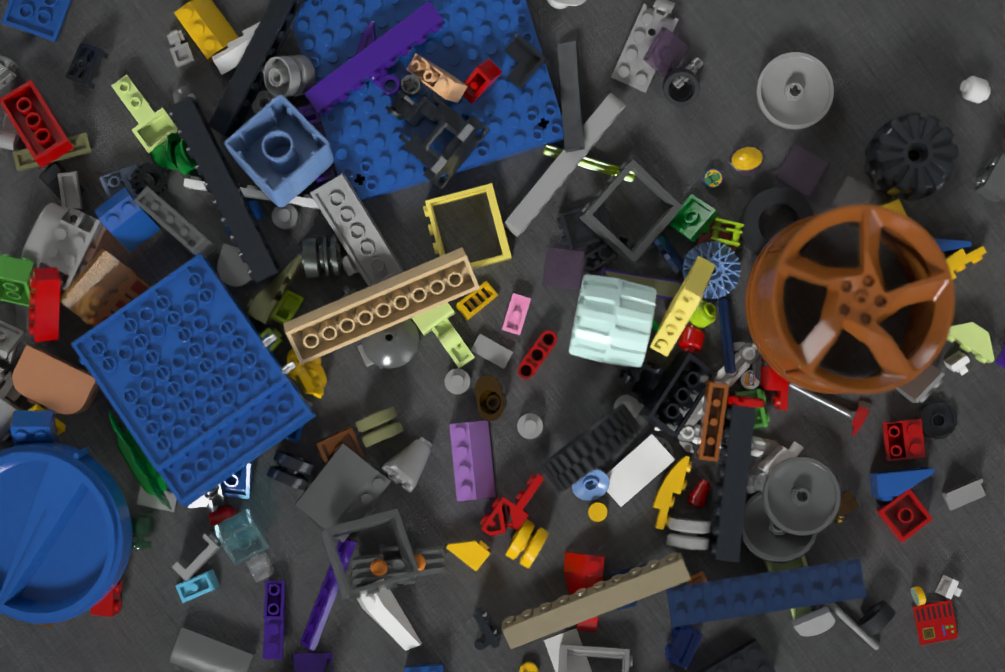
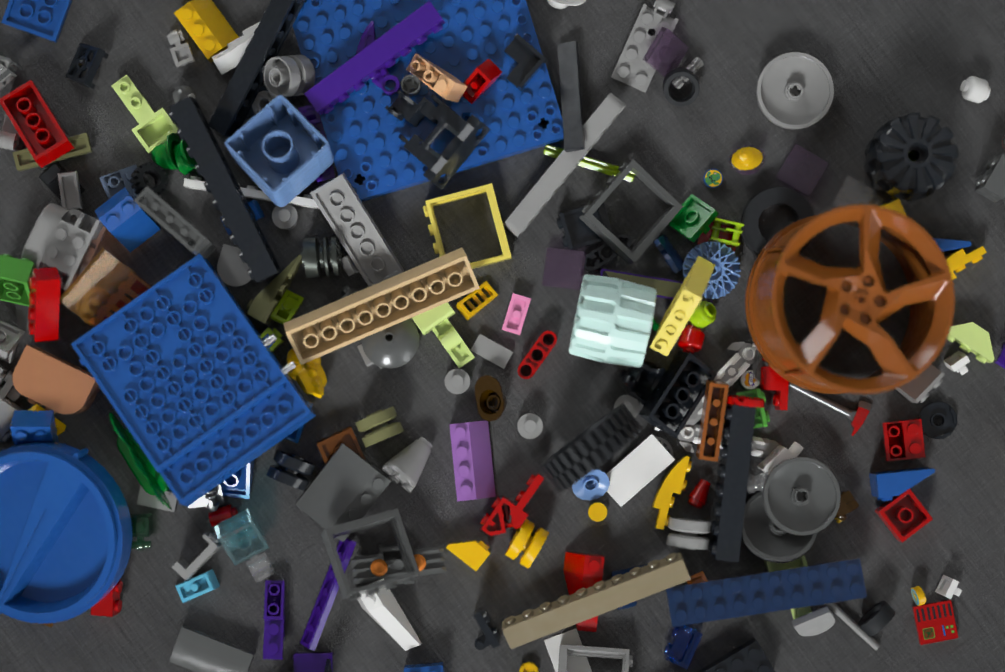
dark blue axle [718,299,736,374] -> none
light grey panel [942,478,986,511] -> none

